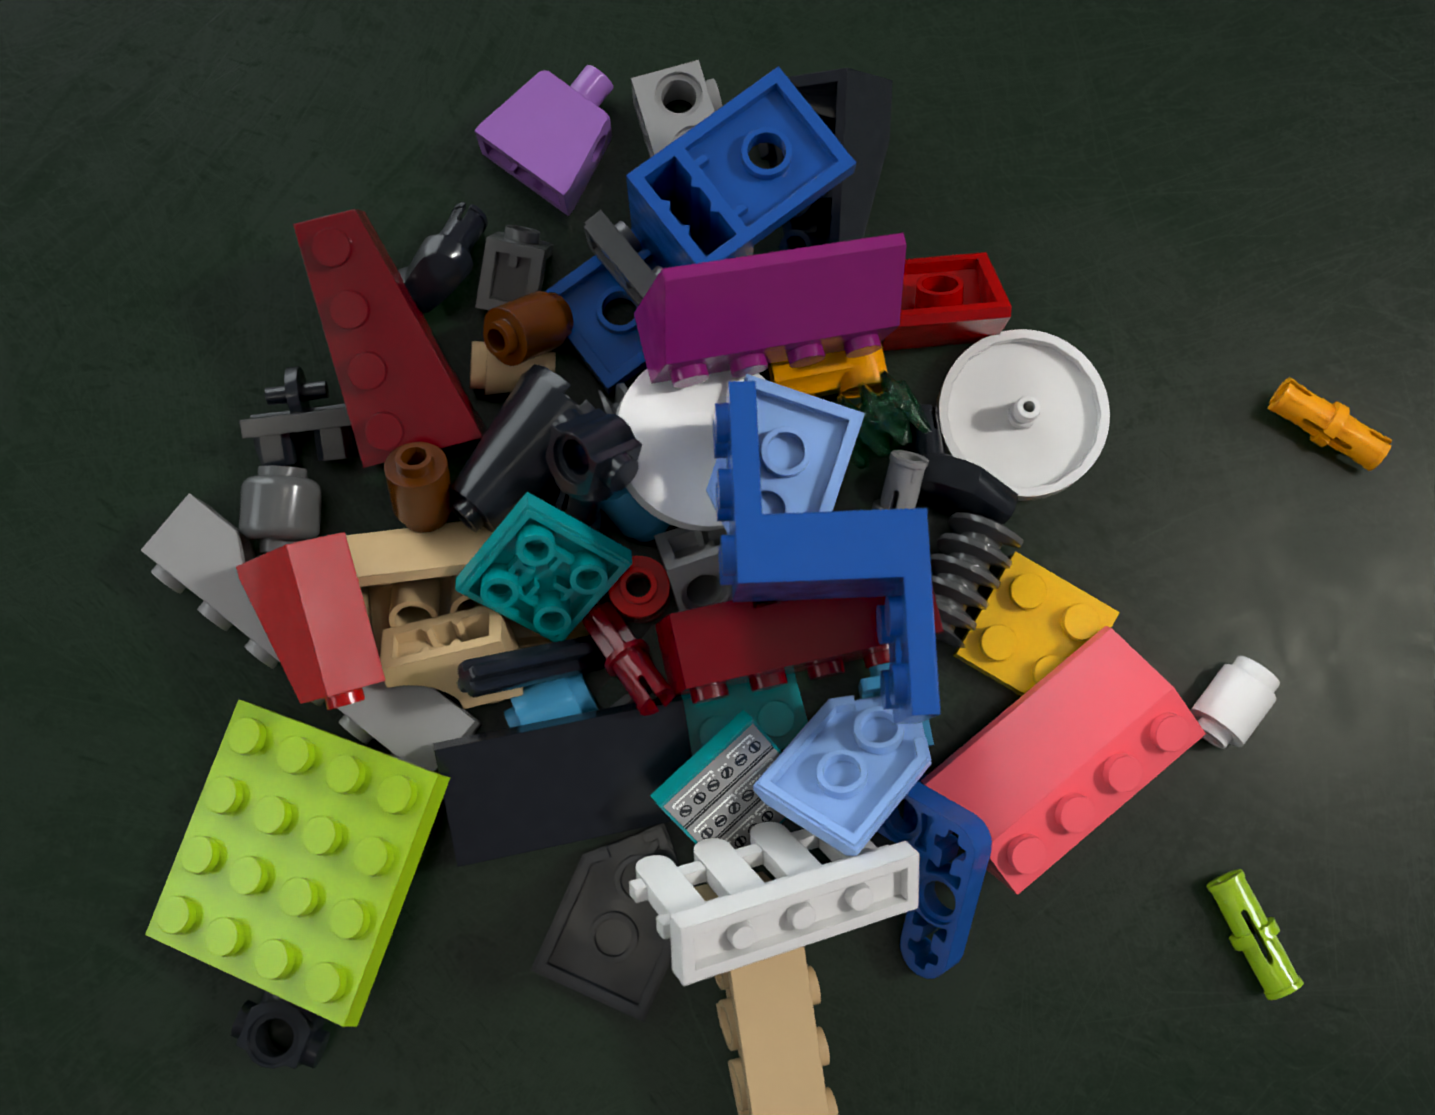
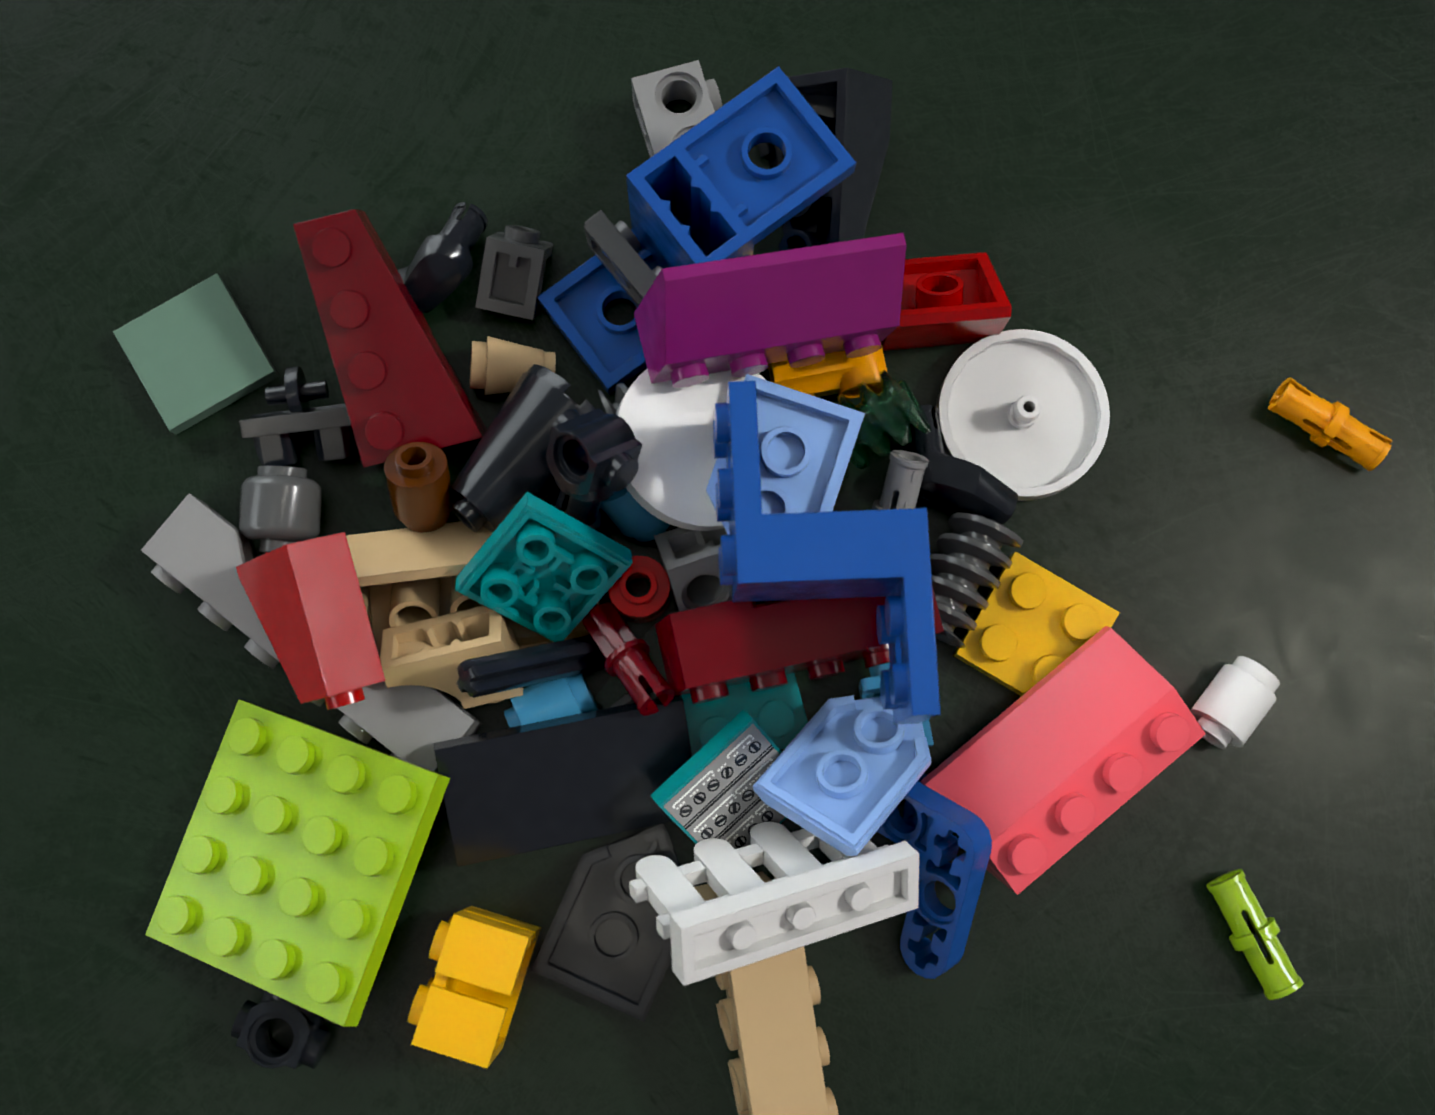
medium lavender torso [475,65,614,216] -> none
reddish brown brick [483,291,574,366] -> none
none -> sand green tile [113,273,279,435]
none -> yellow piece [407,905,541,1069]

